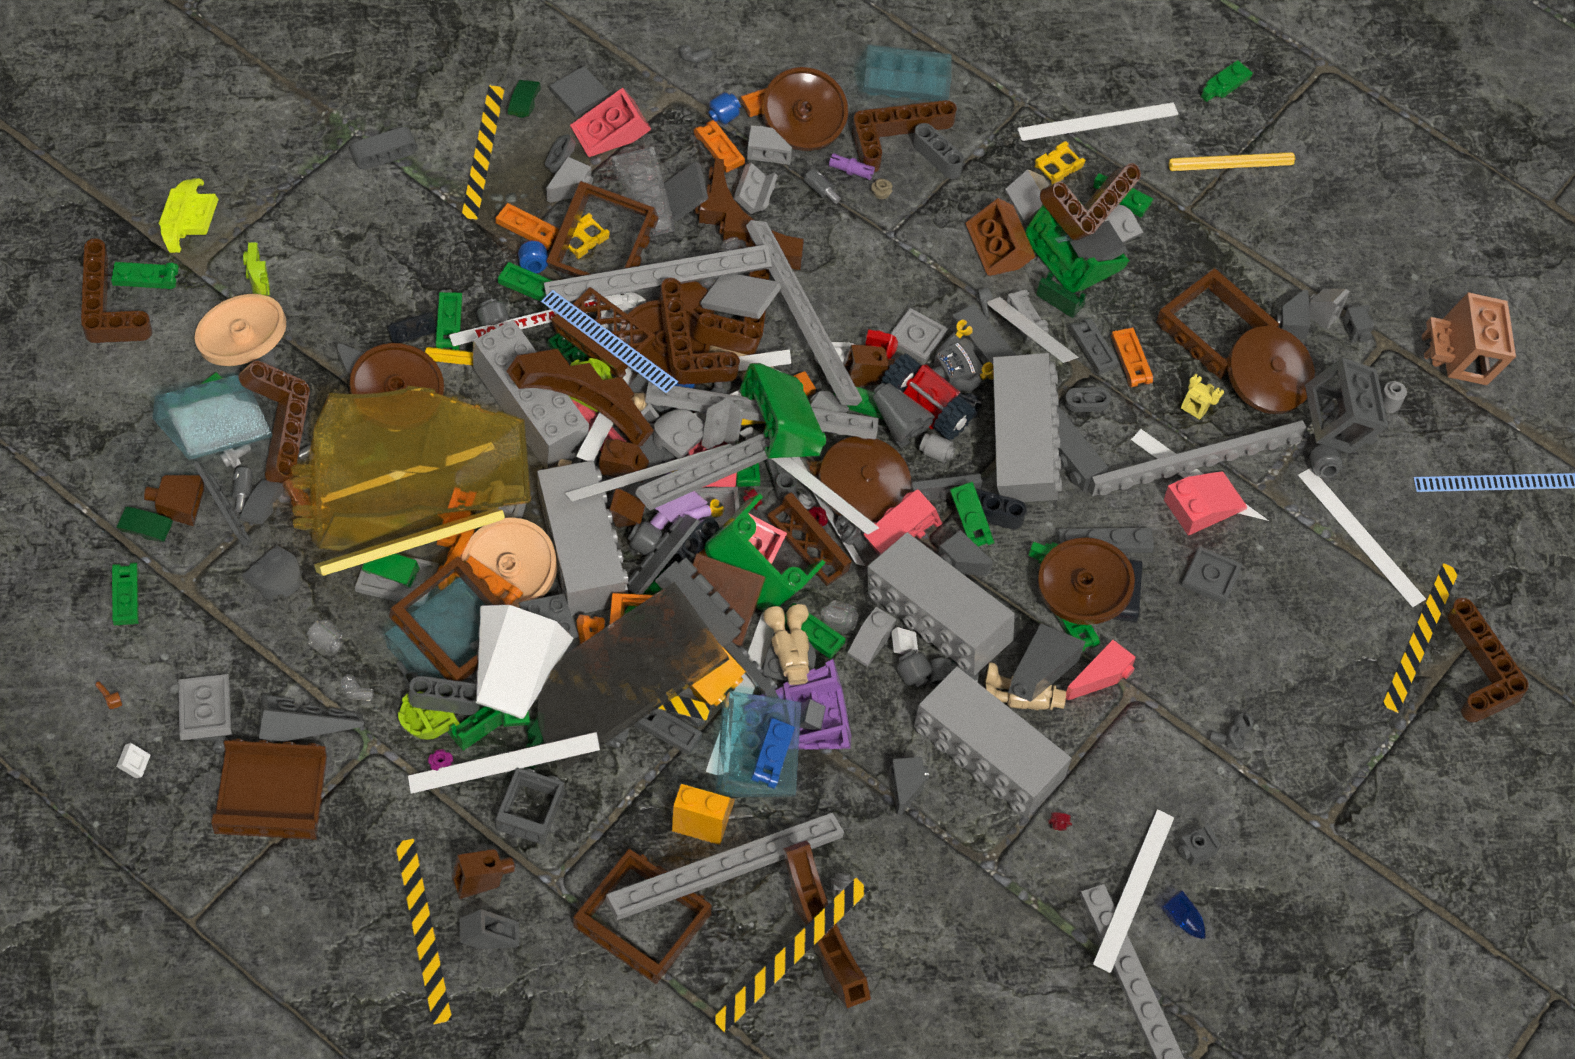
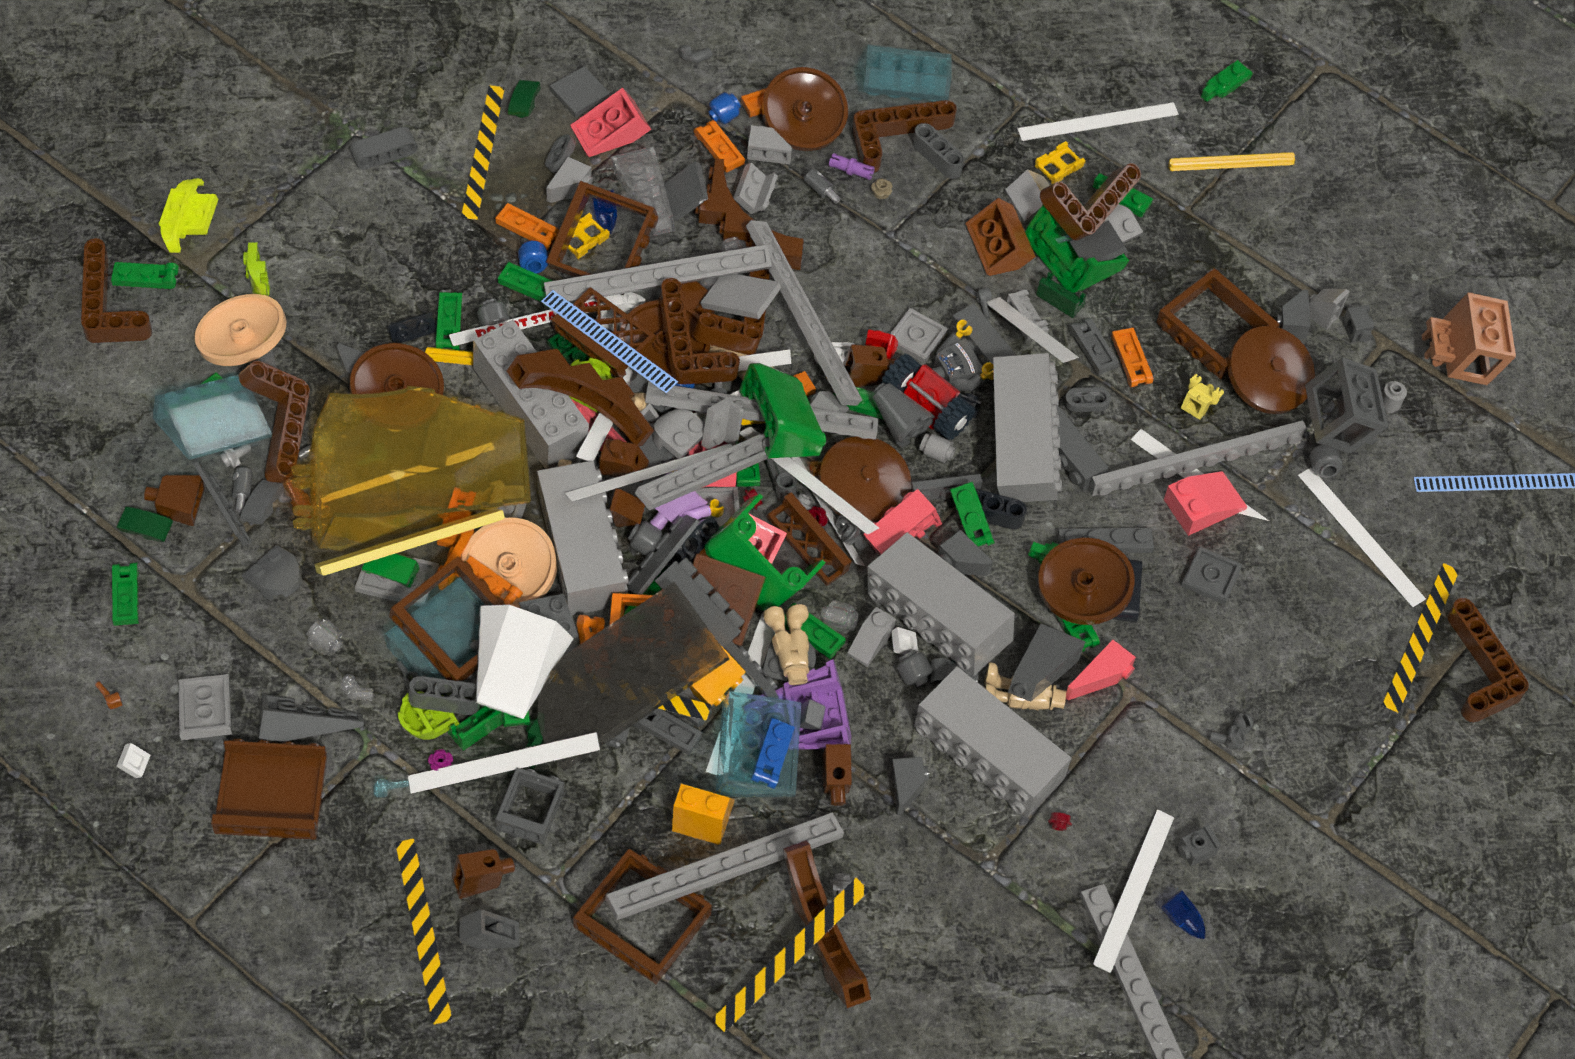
none -> clear light blue hand [374,779,409,798]
none -> clear blue plate [592,190,617,234]
none -> reddish brown torso [822,744,852,806]

